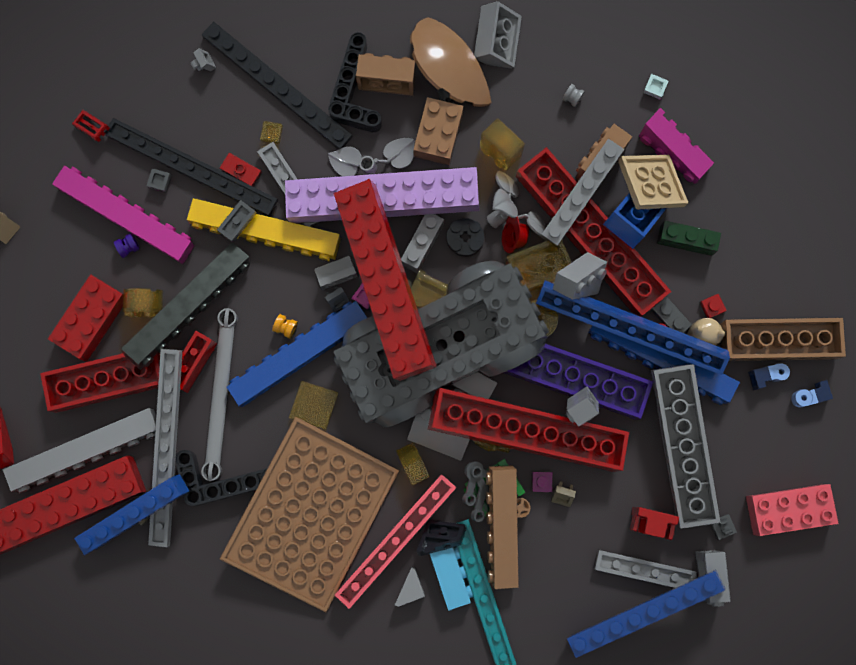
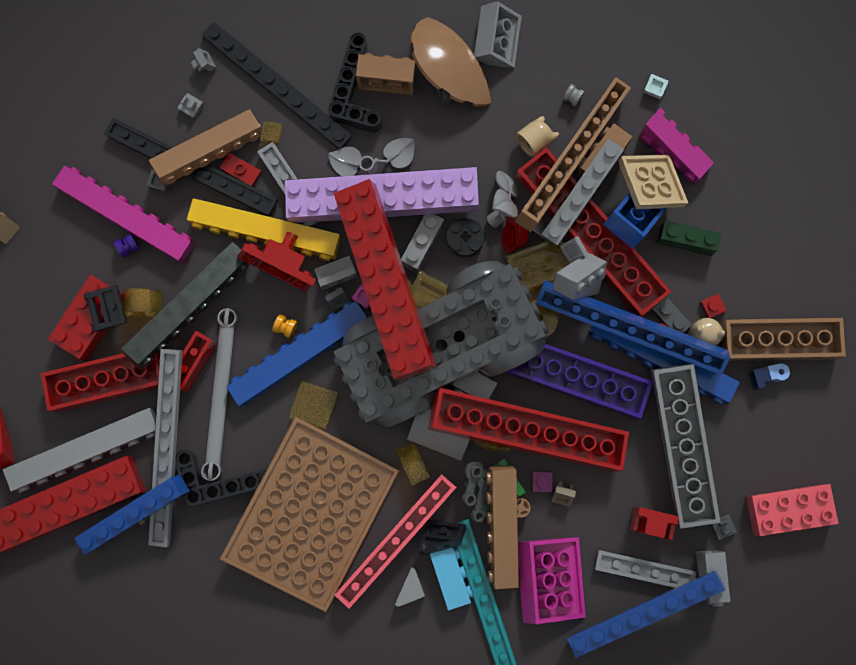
red tile [72,110,110,142] -> none
dark grey plate [217,200,257,242] -> none
medium nougat brick [413,97,464,165] -> none
clear yellow brick [480,118,525,171] -> none
light grey brick [566,387,599,427] -> none
leg [791,380,833,407] -> none
none -> black plate [83,285,128,332]
none -> medium nougat brick [149,109,262,186]
none -> light grey tile [177,93,204,119]
none -> red brick [237,232,316,292]
none -> medium nougat brick [515,77,631,232]
none -> tan piece [515,116,560,158]
none -> dark pink slope [518,537,586,624]
none -> light grey tile [560,236,588,263]

